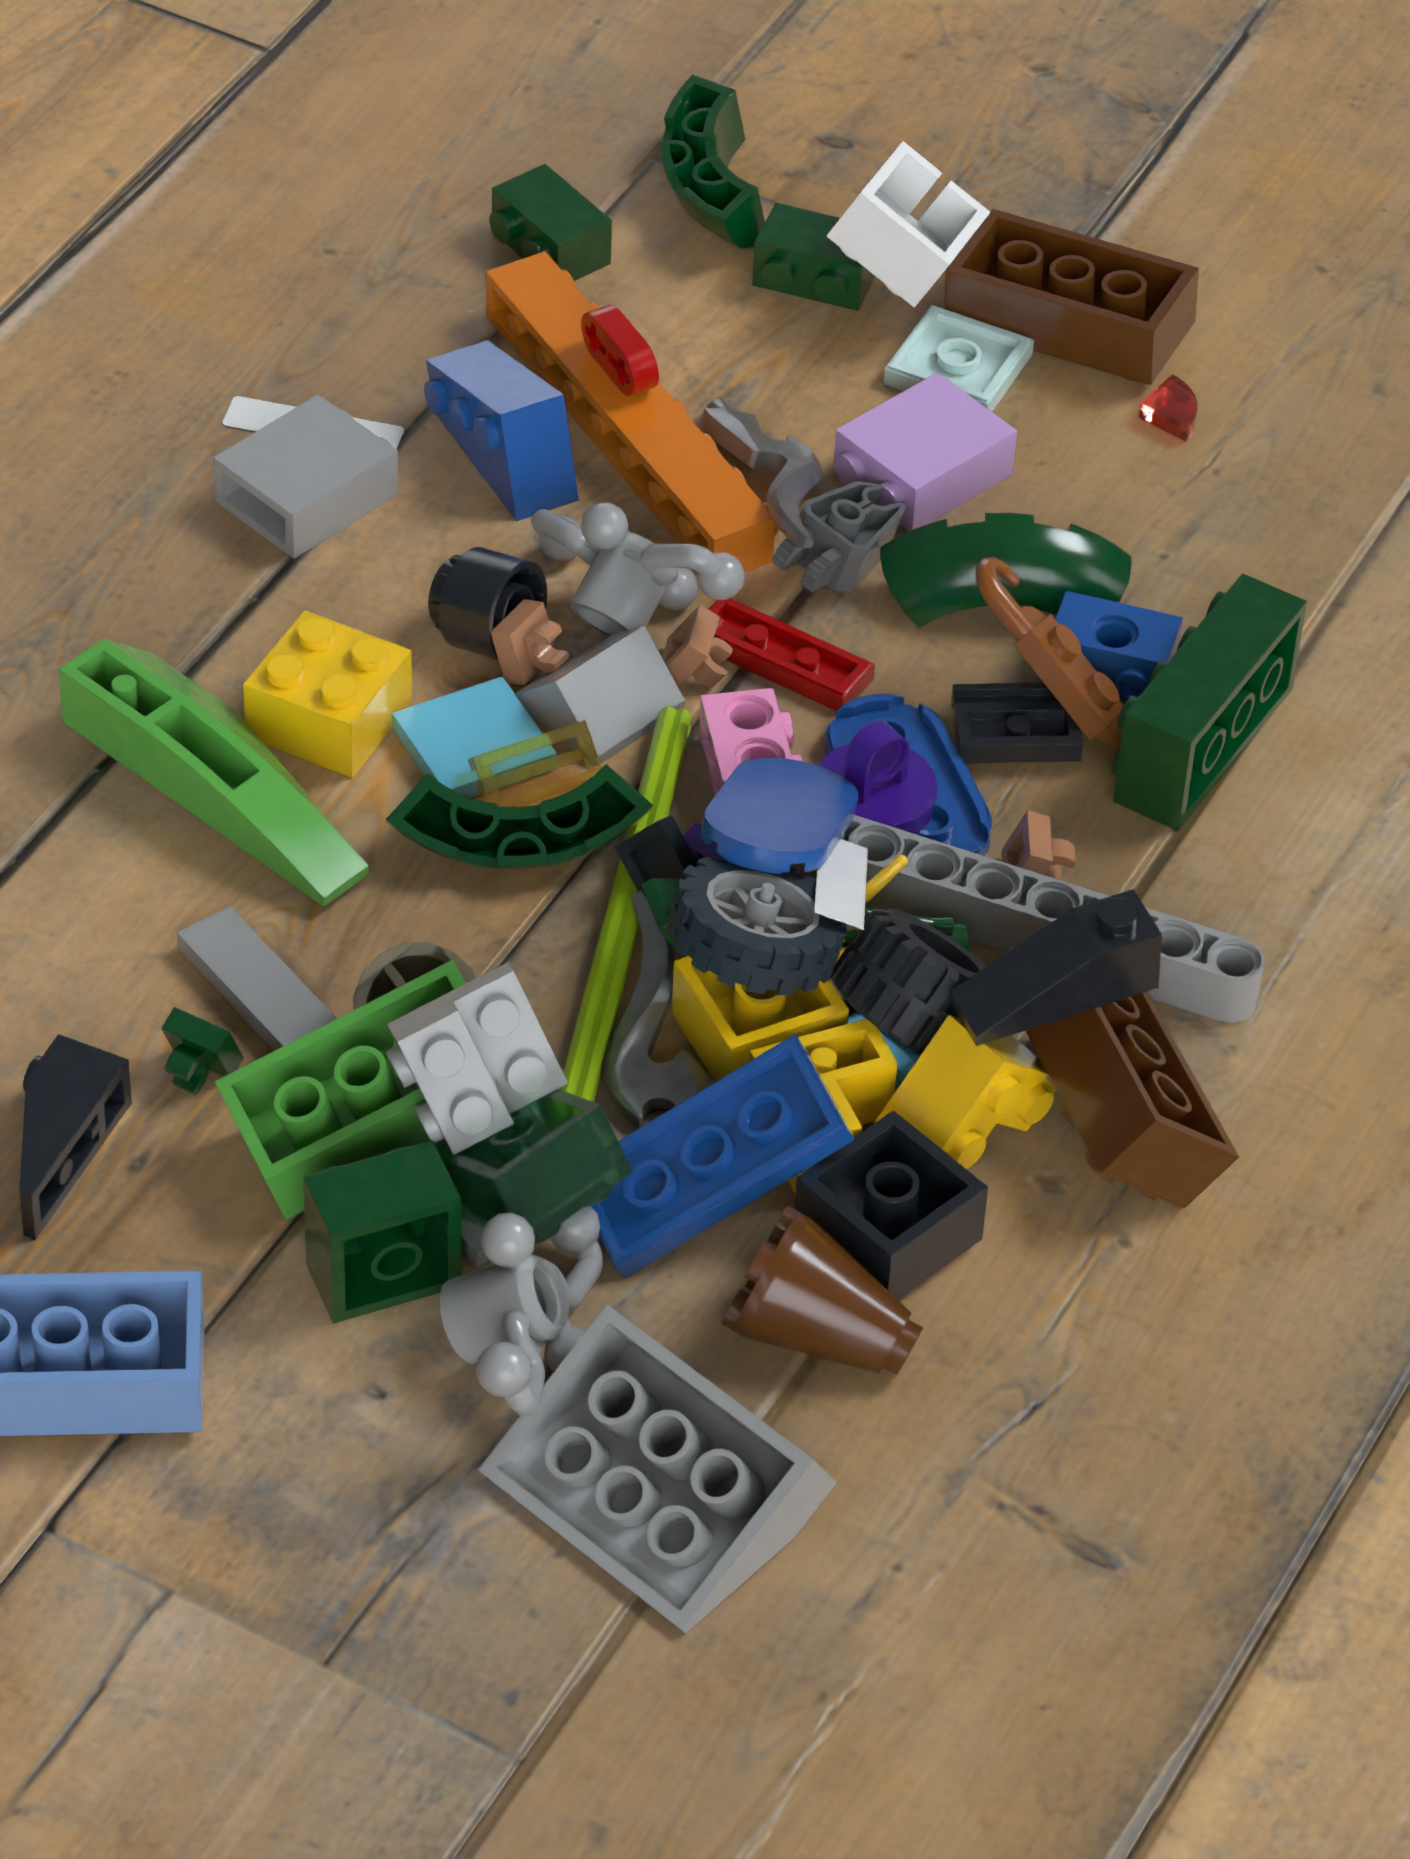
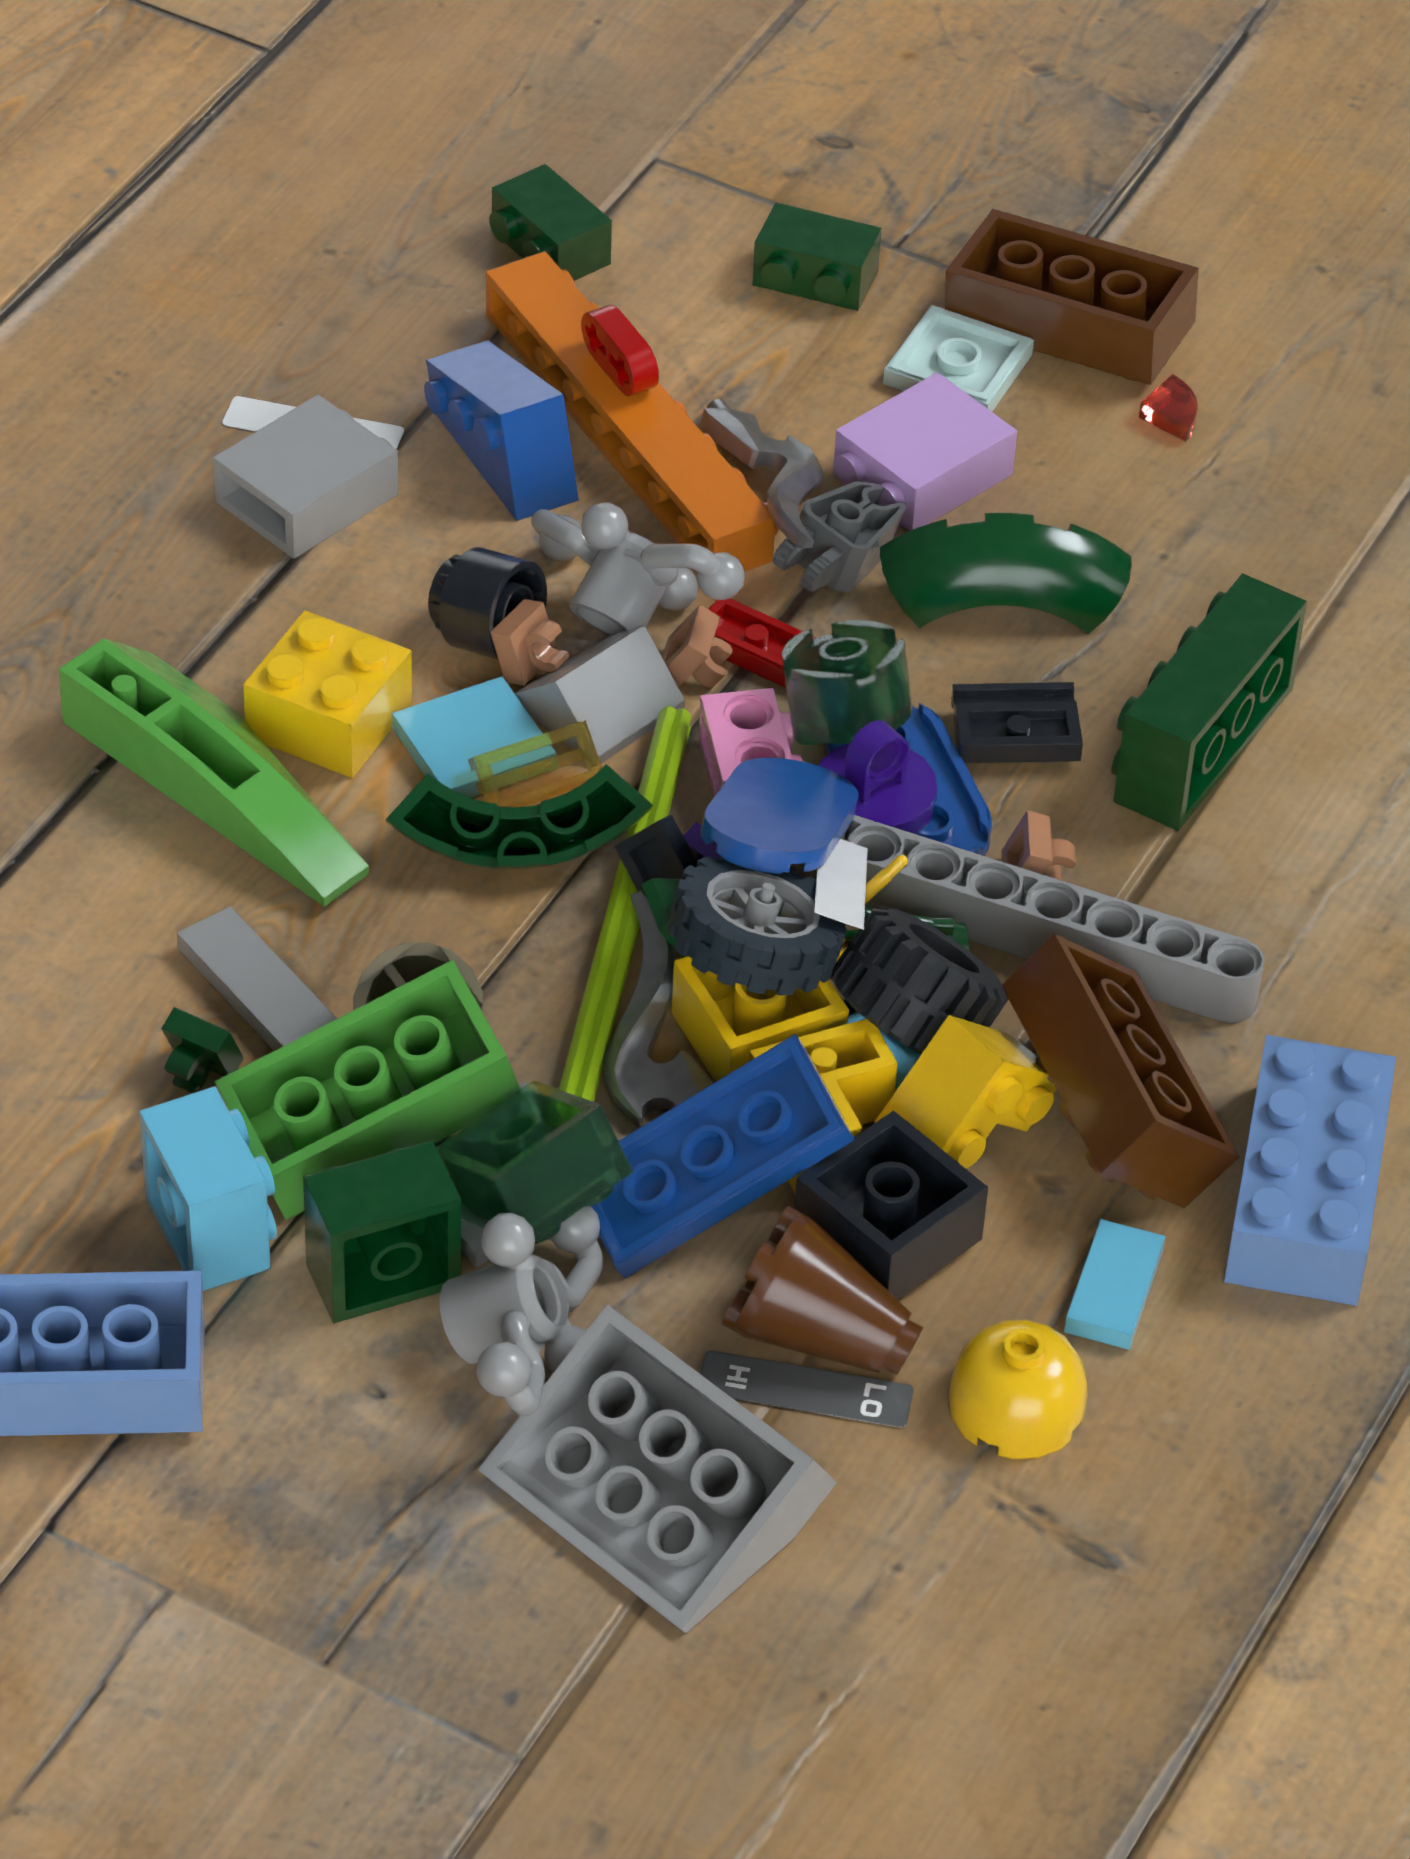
black slope [19,1034,132,1240] -> none
light grey plate [386,962,568,1155] -> none
dark green brick [660,74,765,249] -> none
white piece [827,141,990,308] -> none
black slope [949,889,1162,1046] -> none
dark orange plate [975,557,1124,752] -> none
blue brick [1055,591,1183,700] -> none
none -> medium azure brick [139,1086,277,1291]
none -> dark grey sticker [700,1351,914,1428]
none -> clear green brick [782,620,913,745]
none -> yellow cylinder [948,1319,1088,1459]
none -> medium azure tile [1064,1219,1166,1350]
none -> medium blue brick [1224,1035,1396,1306]

